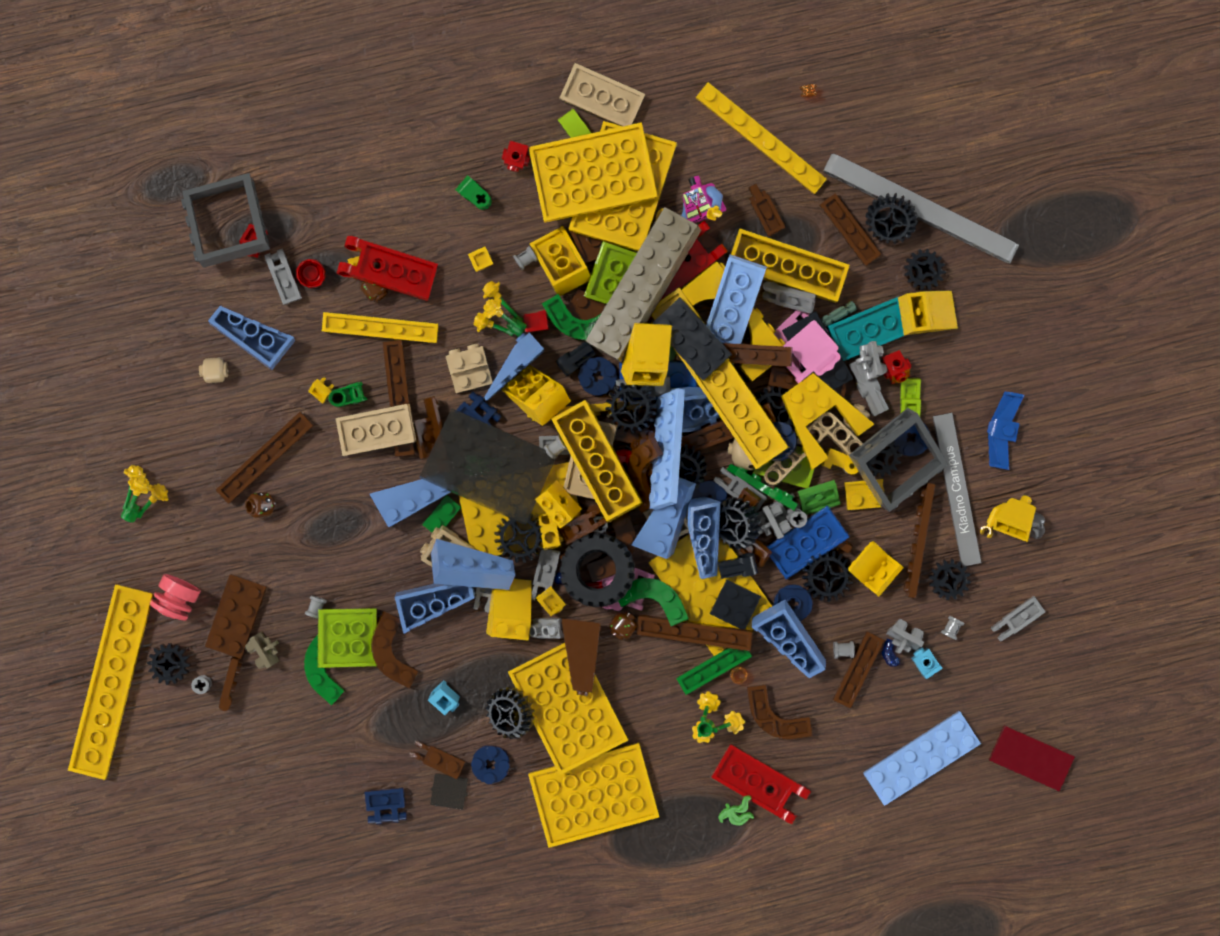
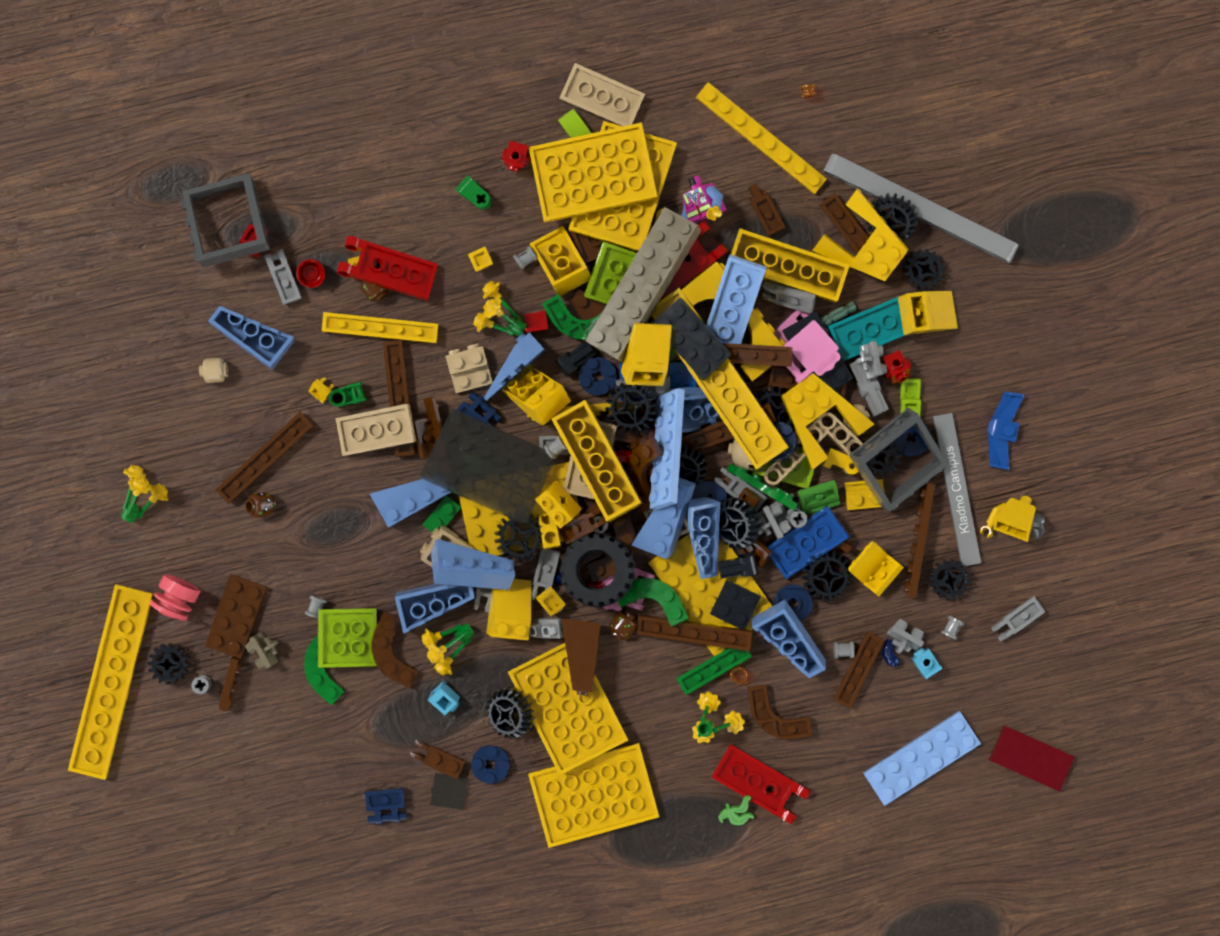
none -> plant [421,623,475,676]
none -> yellow wing [812,188,909,281]

